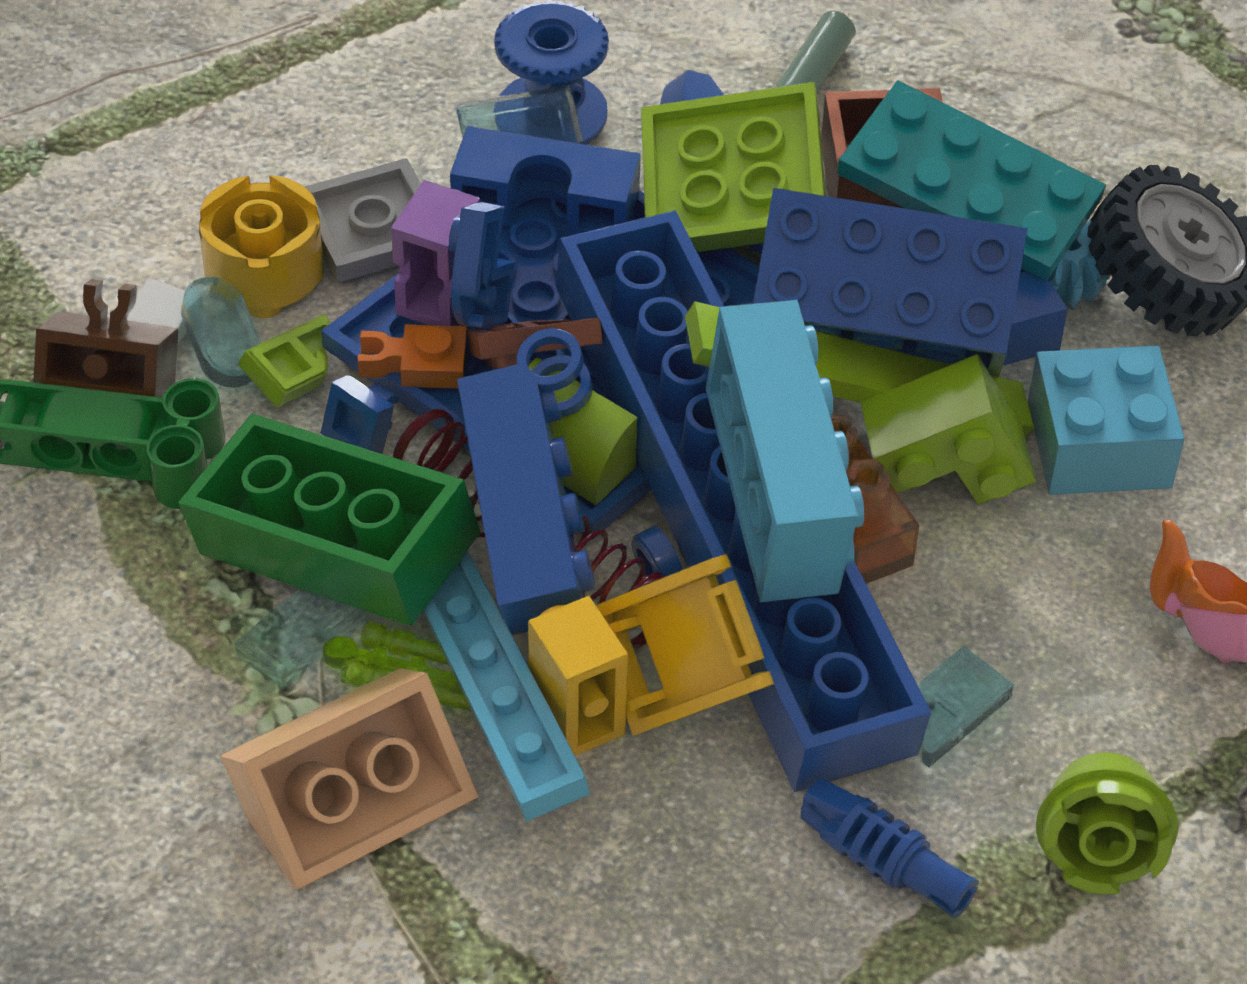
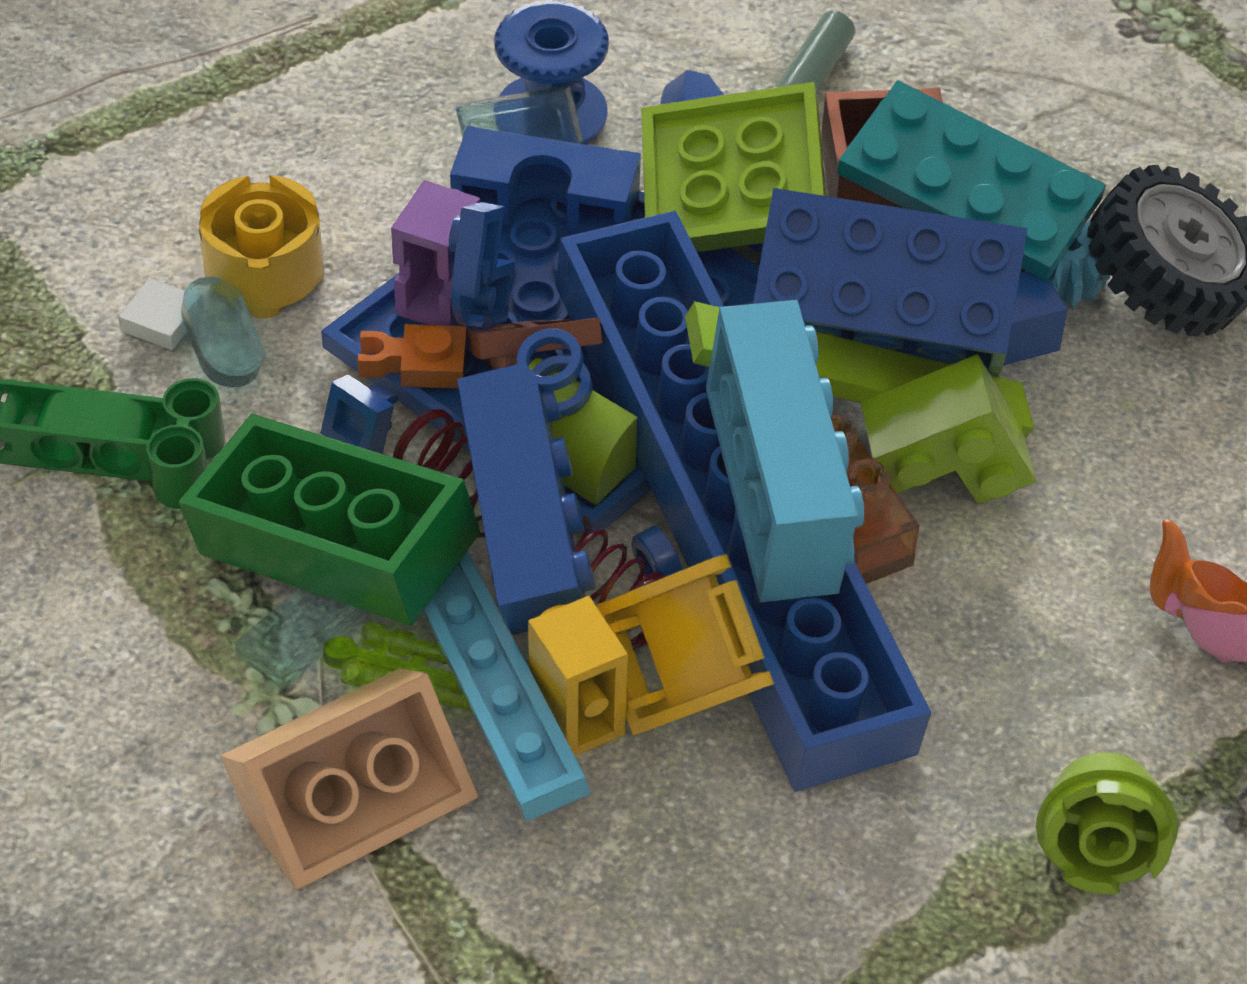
reddish brown brick [33,279,179,398] -> none
lime tile [238,314,330,408] -> none
light grey plate [305,158,421,283] -> none
blue hinge [801,778,979,919] -> none
clear light blue tile [919,646,1014,768] -> none
medium azure brick [1028,345,1184,495] -> none

